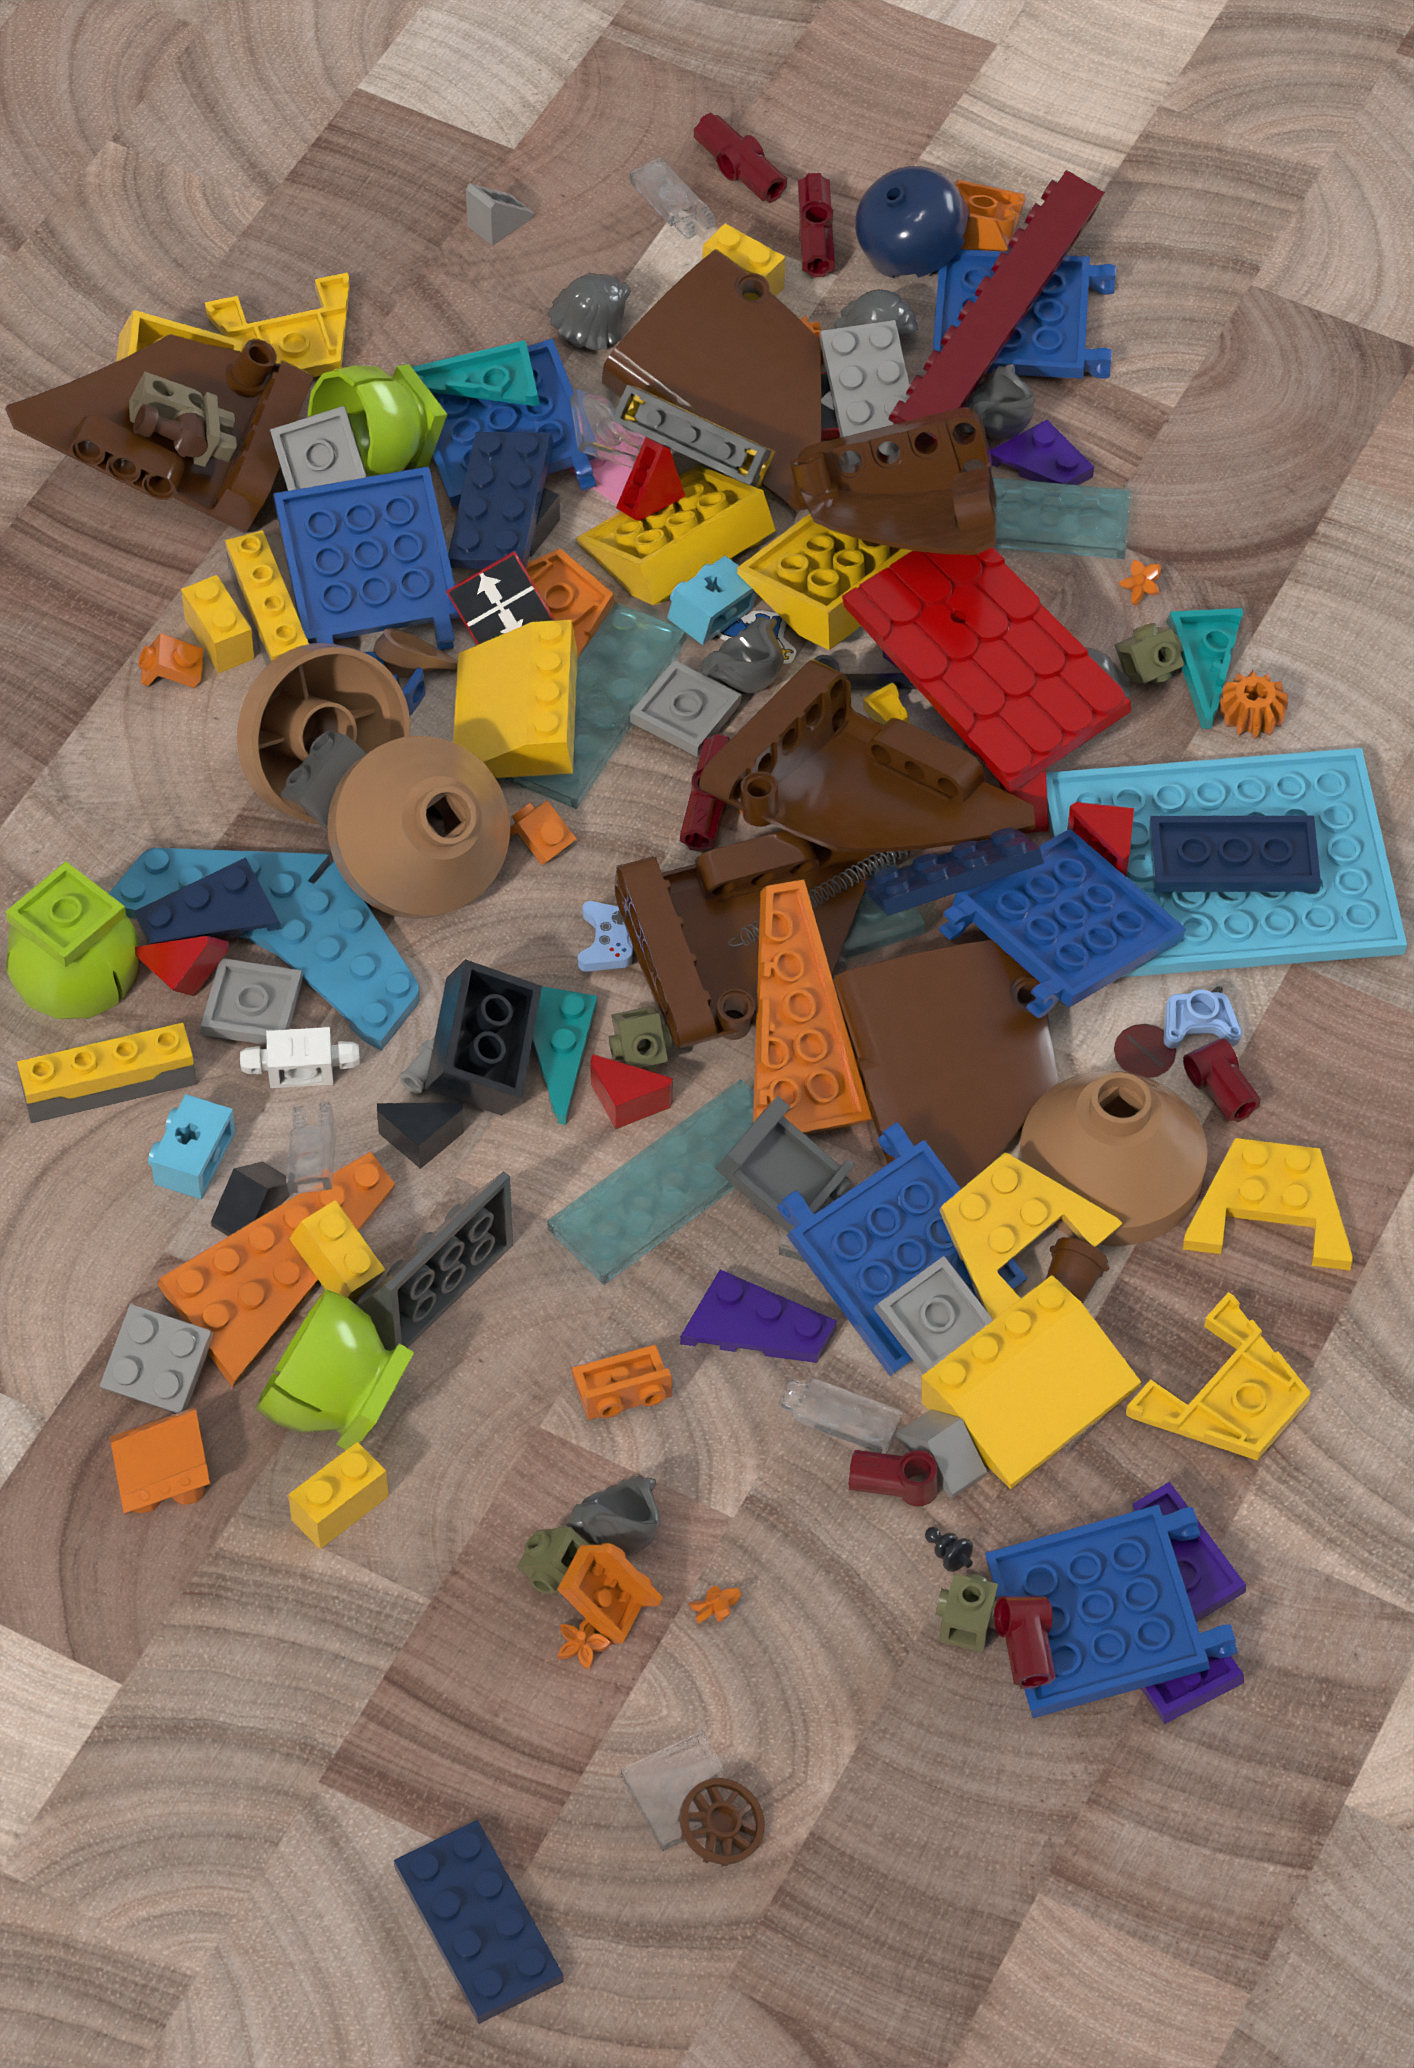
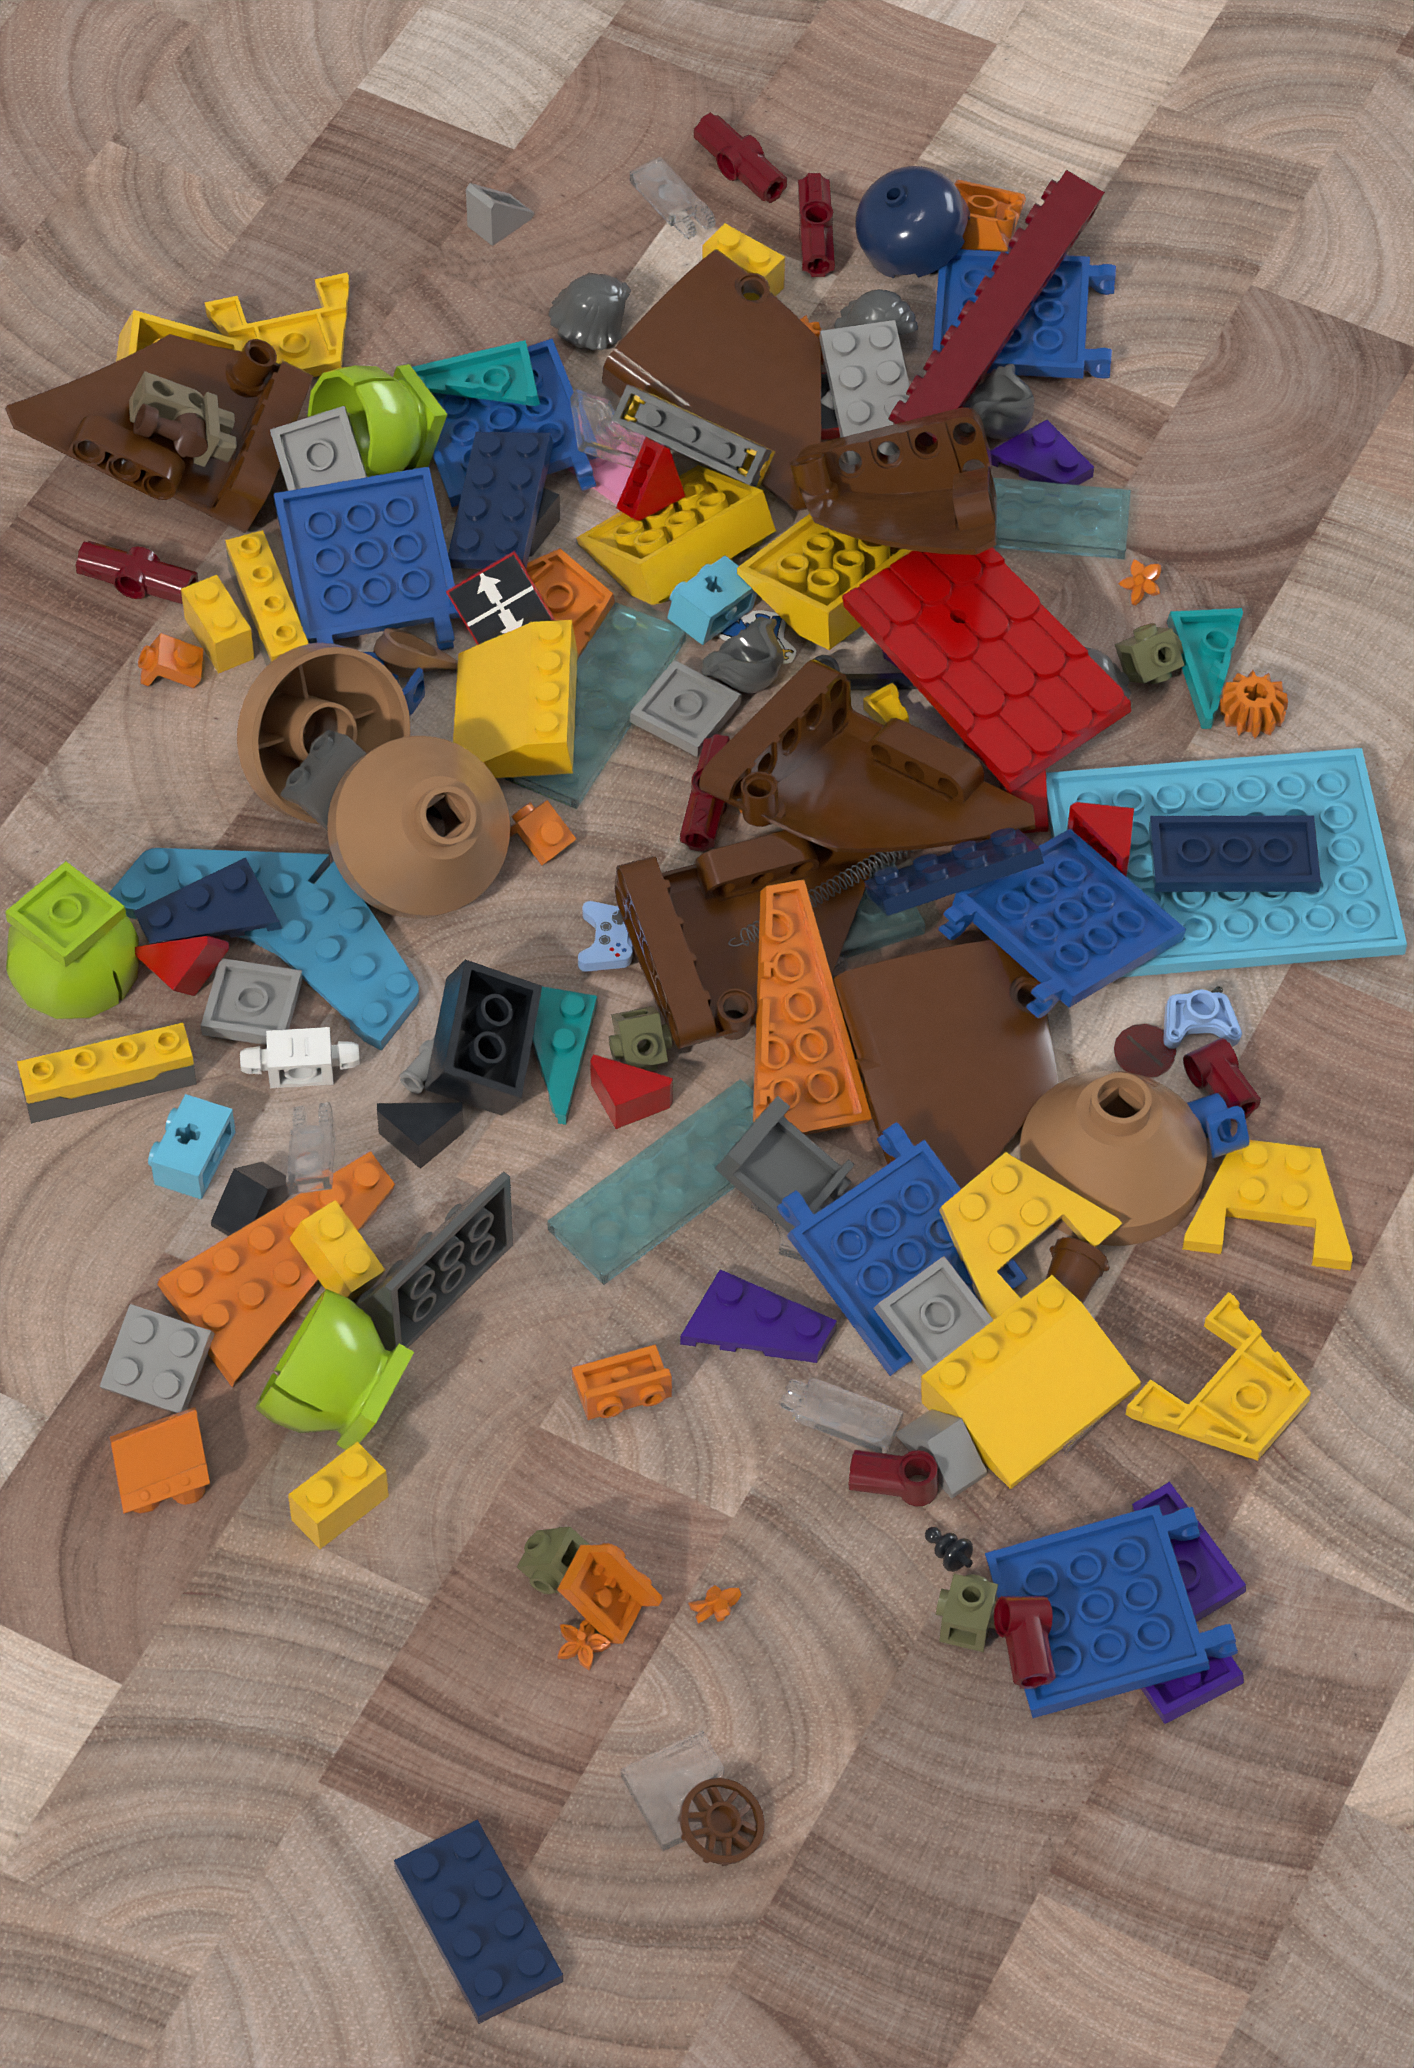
dark grey hair [565,1475,660,1558] -> none
none -> dark red piece [75,541,198,604]
none -> blue leg [1187,1093,1250,1158]

